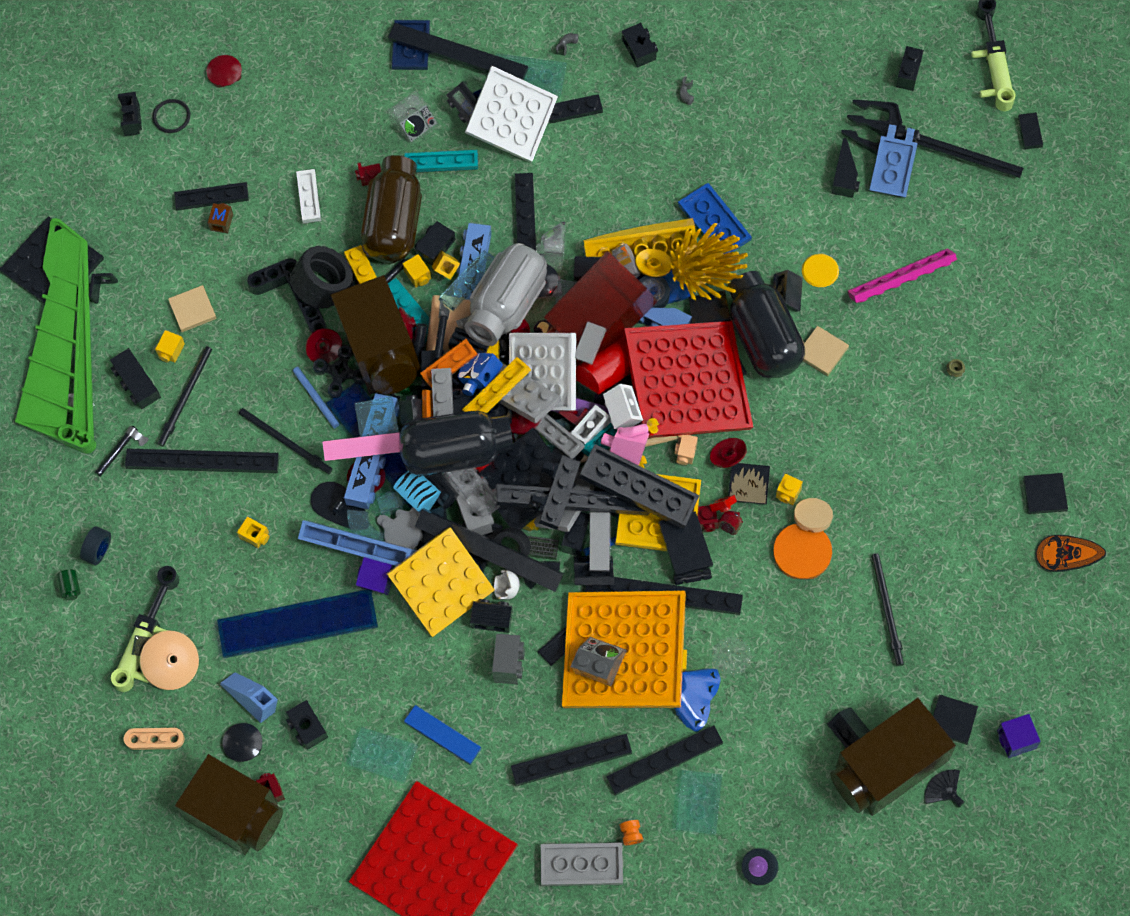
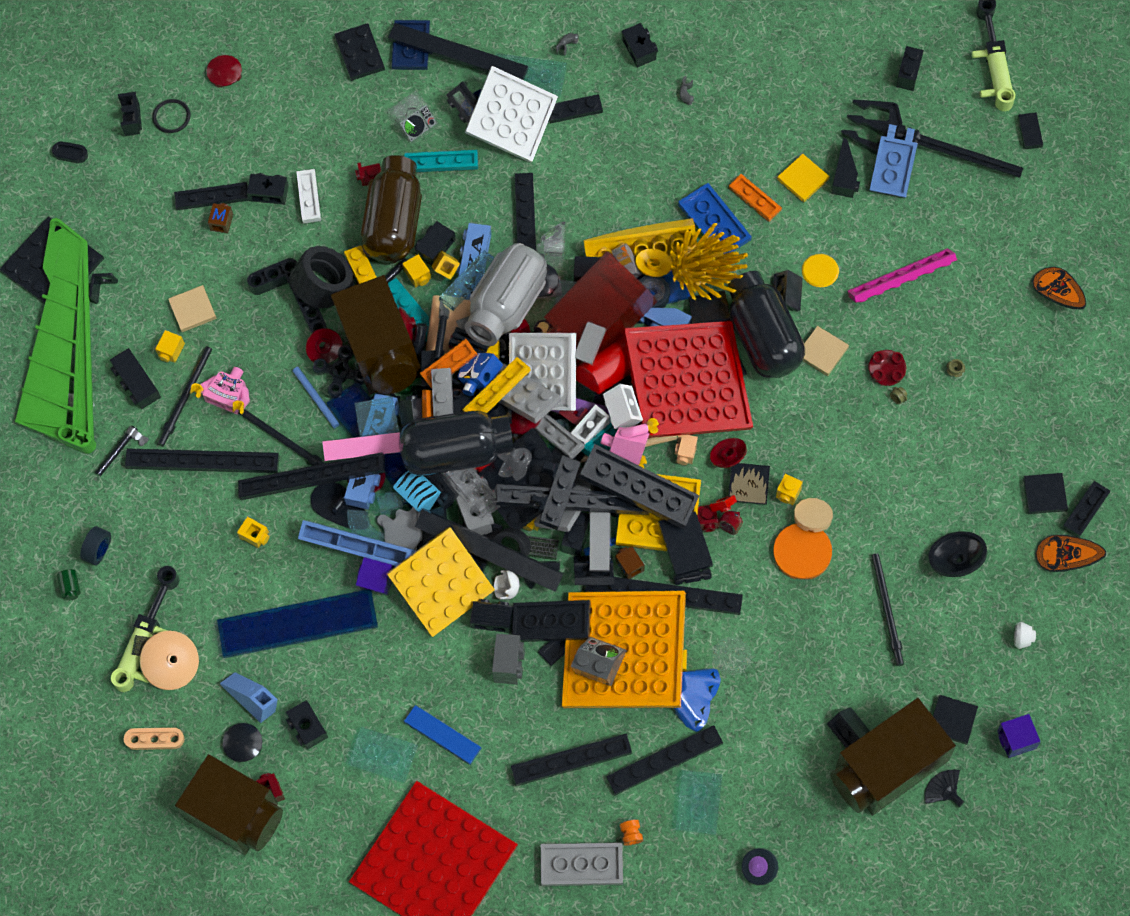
none -> black tile [52,141,88,163]
none -> bright pink torso [190,367,250,415]
none -> black tile [238,452,385,500]
none -> black brick [247,173,289,205]
none -> black plate [334,23,385,81]
none -> clear plate [498,448,532,481]
none -> black tile [512,600,591,642]
none -> reddish brown brick [616,546,645,579]
none -> orange tile [728,174,782,222]
none -> yellow tile [777,154,830,202]
none -> dark red dish [868,350,907,386]
none -> olive plate [890,387,907,405]
none -> black dish [928,531,988,577]
none -> white cone [1014,622,1036,649]
none -> shield [1033,267,1086,310]
none -> black plate [1063,481,1111,538]

